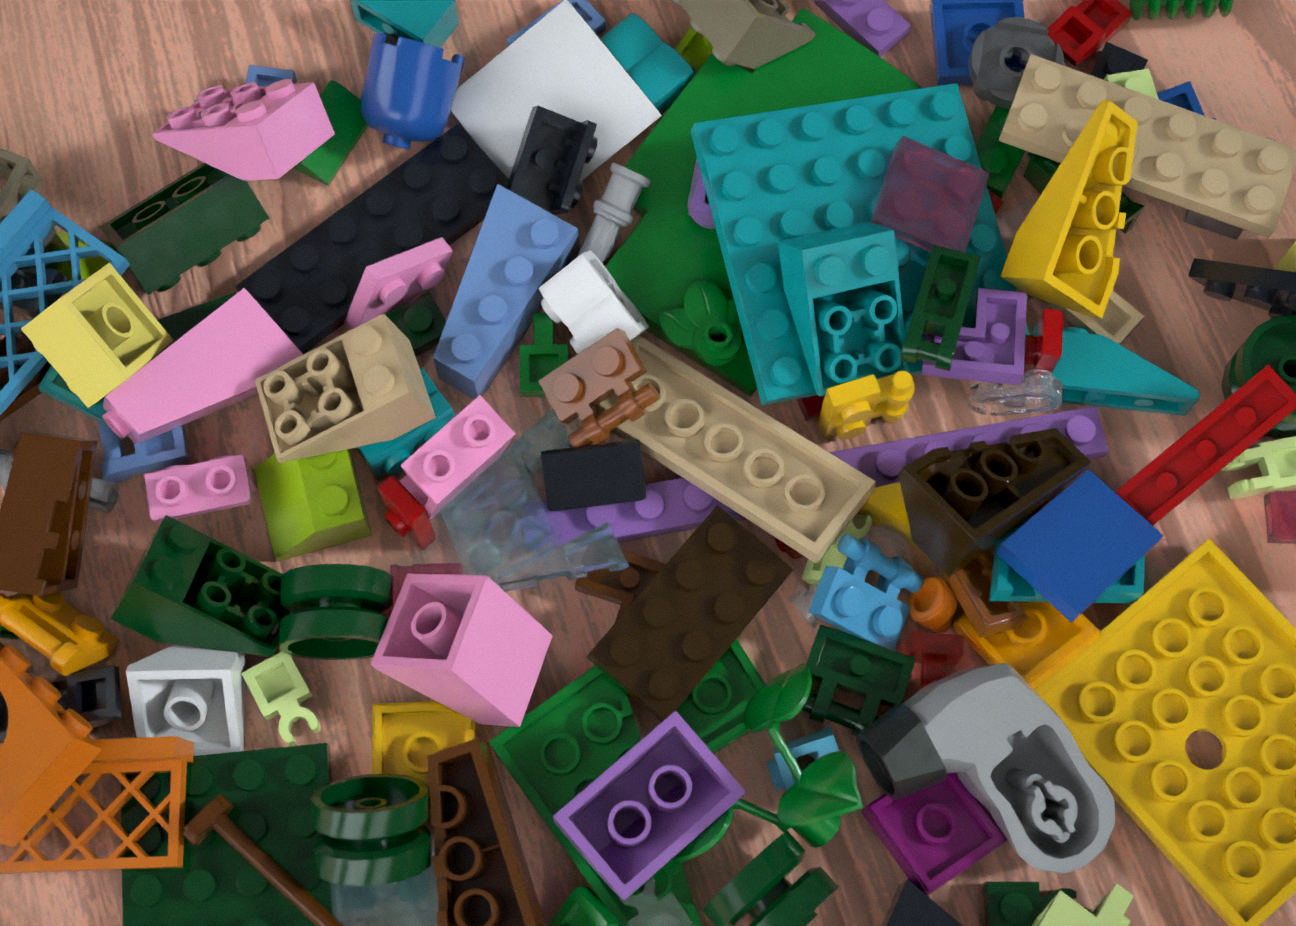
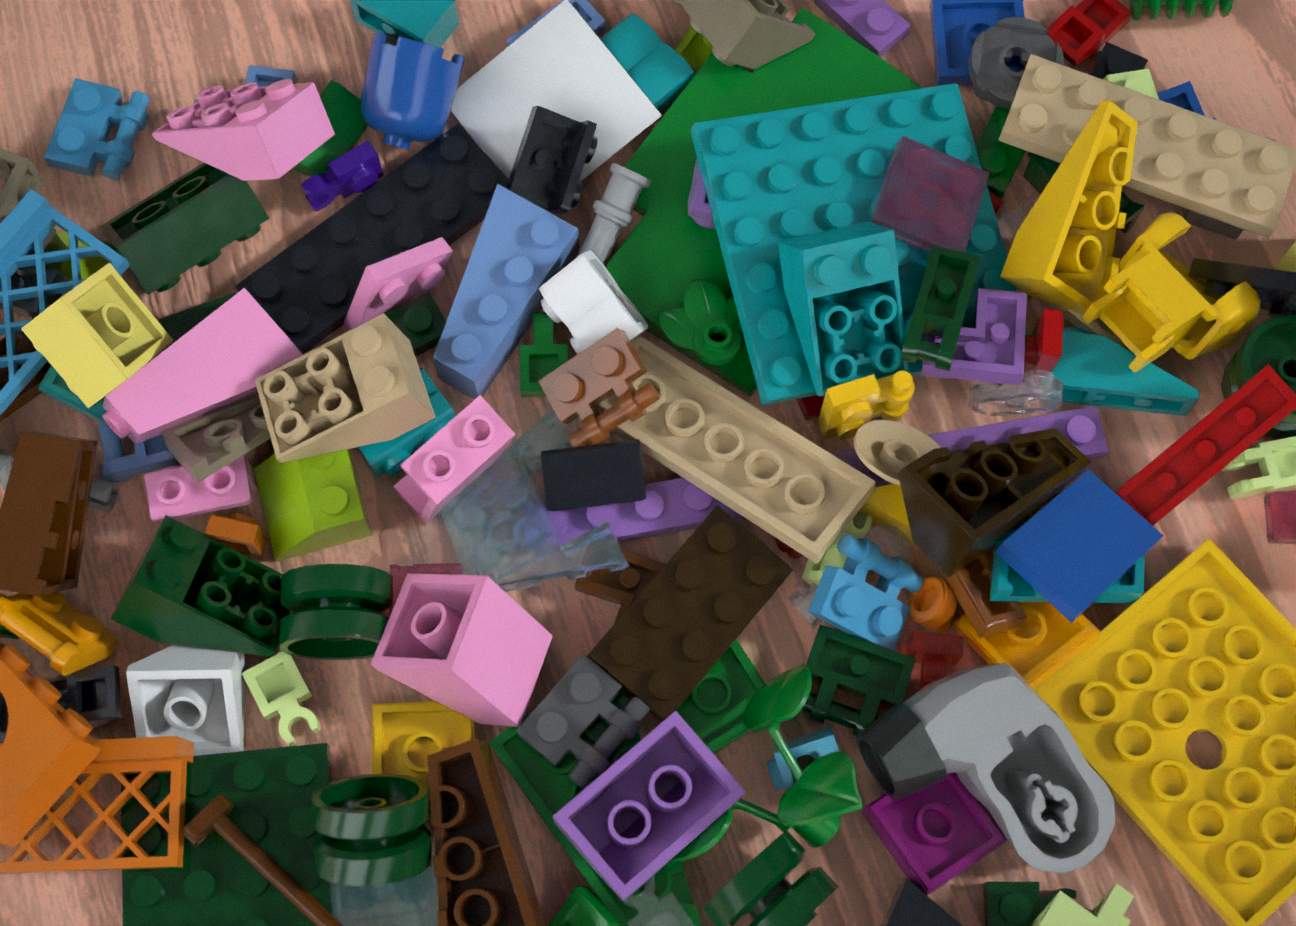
red plate [378,476,436,551] -> none
none -> dark azure plate [44,78,150,180]
none -> dark tan wing [161,392,271,483]
none -> orange plate [205,513,268,558]
none -> dark purple plate [301,140,384,212]
none -> dark grey plate [516,654,650,789]
none -> tan dish [854,420,941,486]
none -> yellow piece [1082,212,1261,373]

